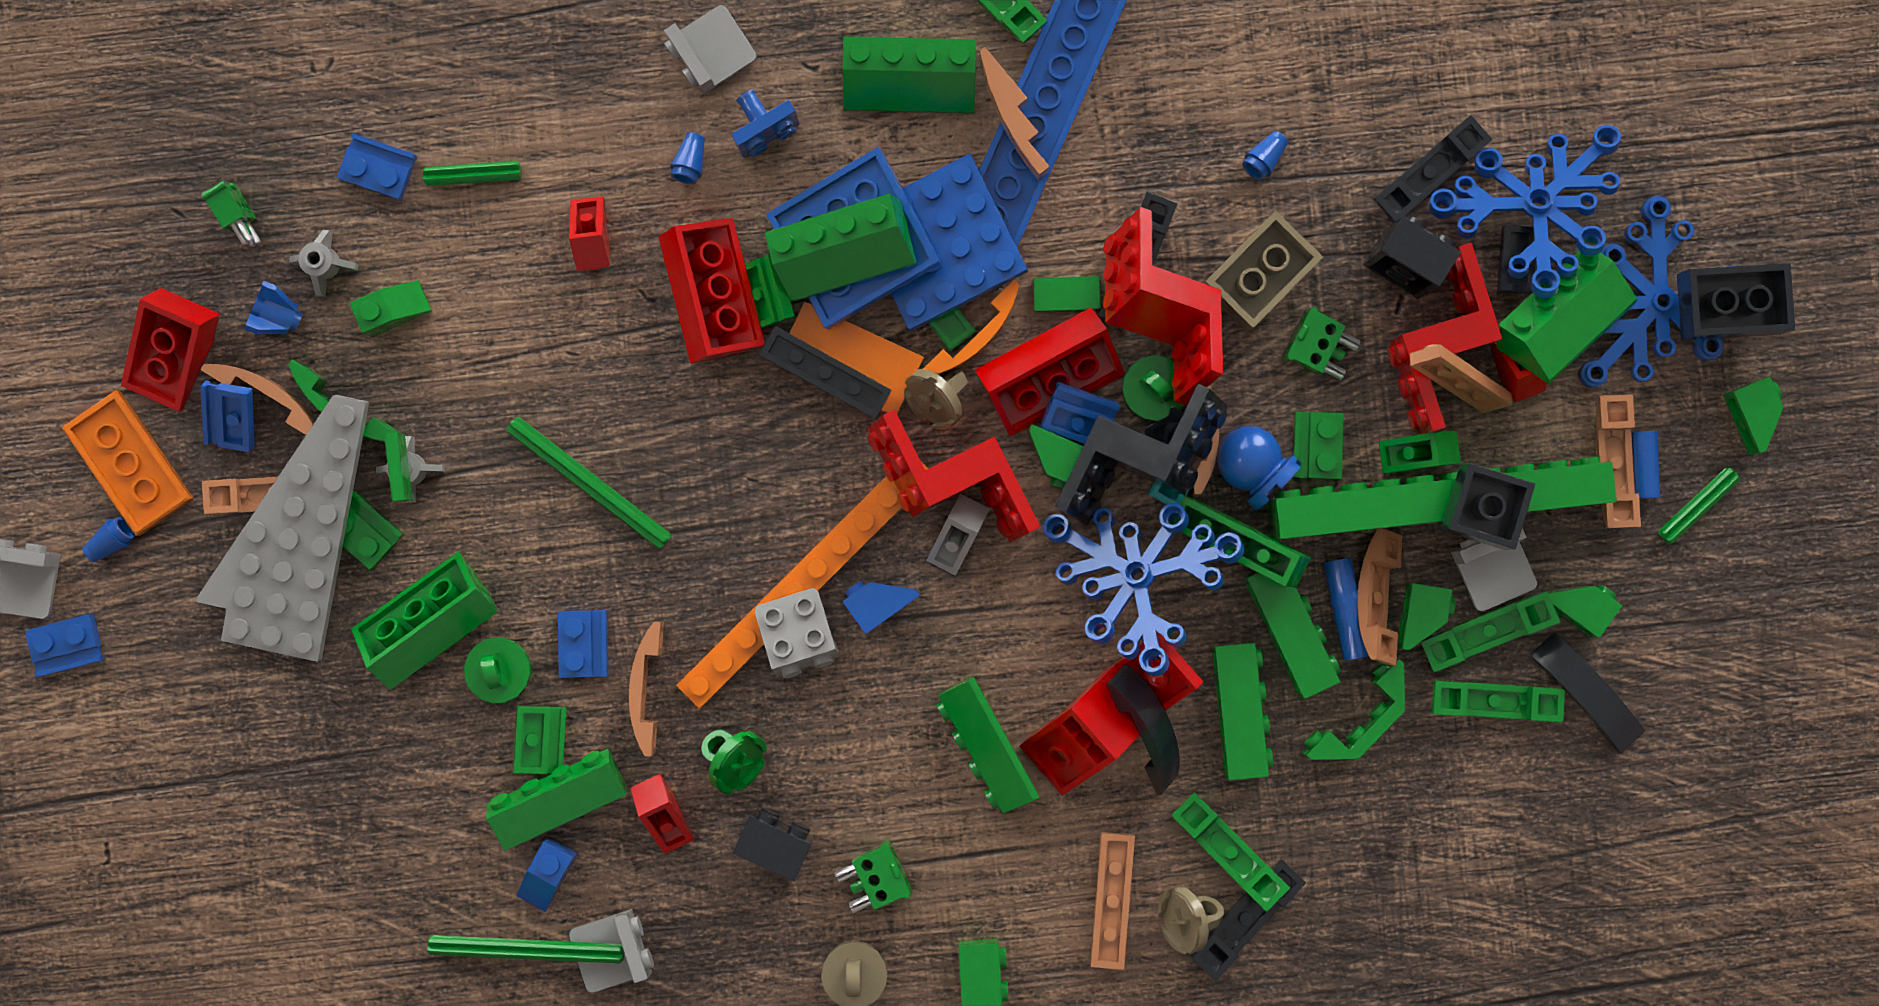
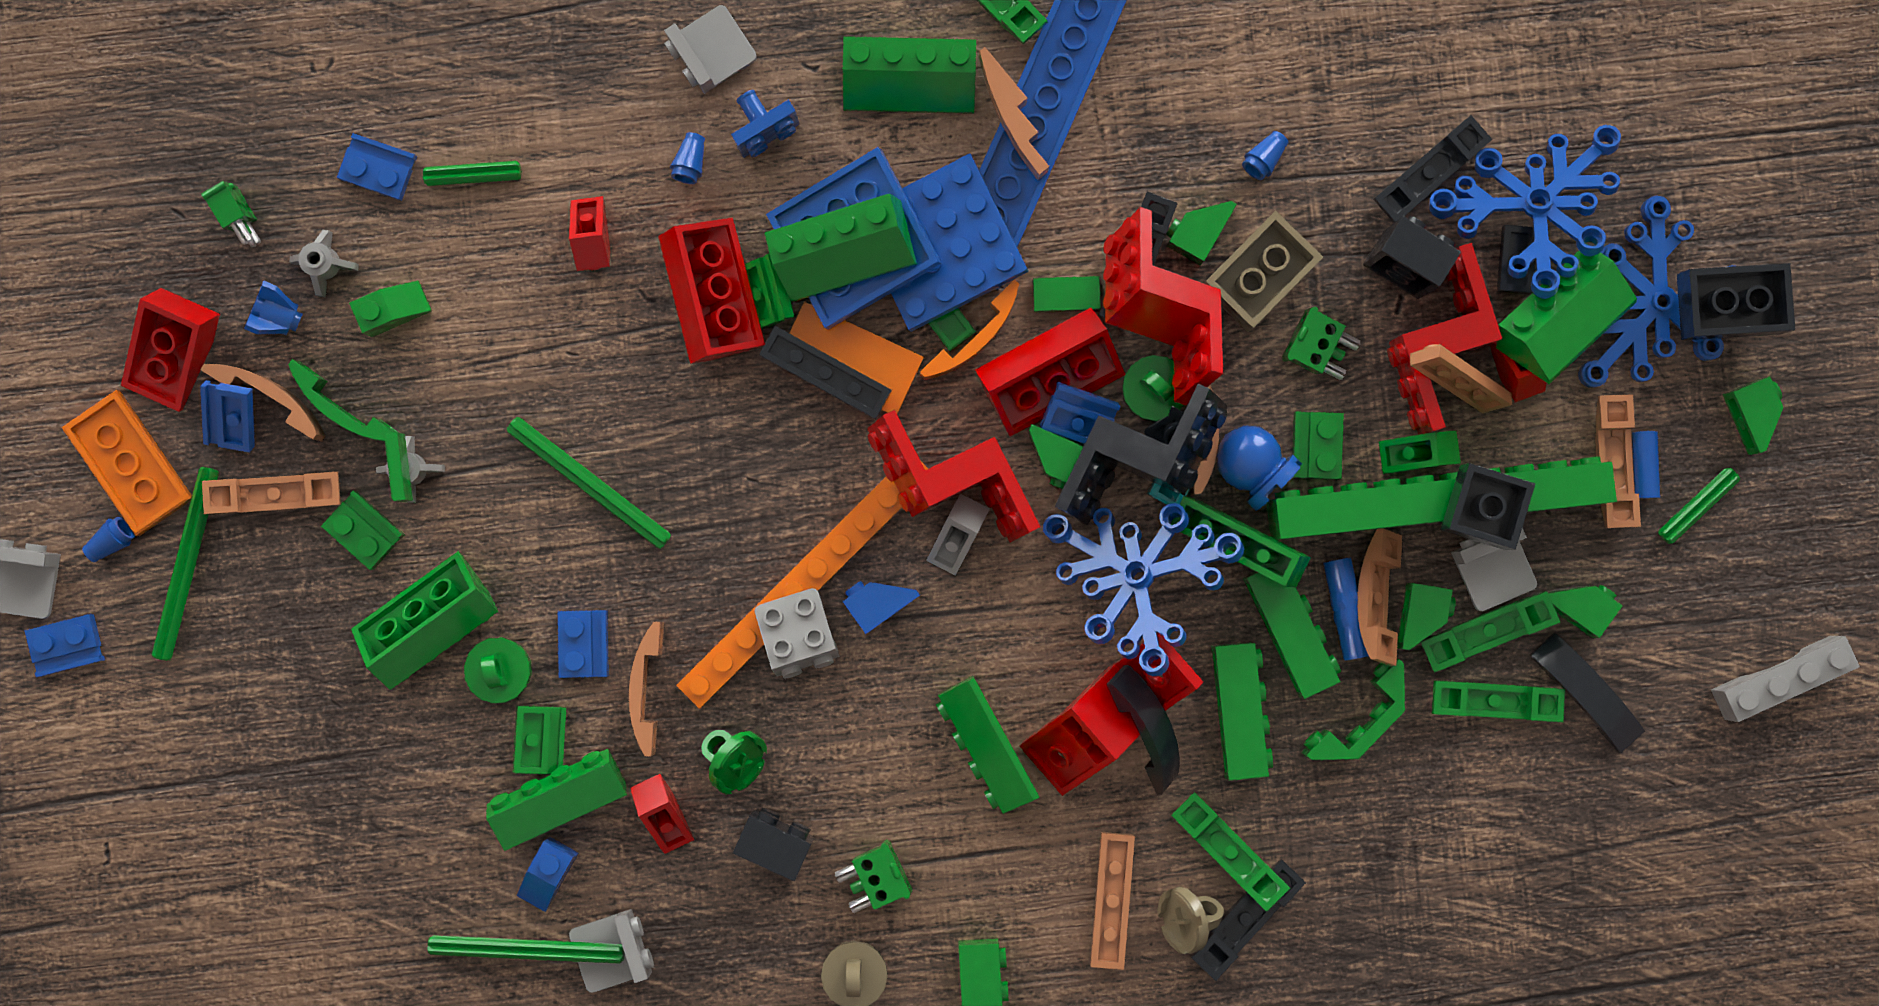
light grey wing [196,395,369,662] -> none
dark tan tile [904,369,968,430] -> none
none -> green axle [152,467,219,661]
none -> green slope [1166,201,1237,266]
none -> light grey arch [1711,636,1860,722]

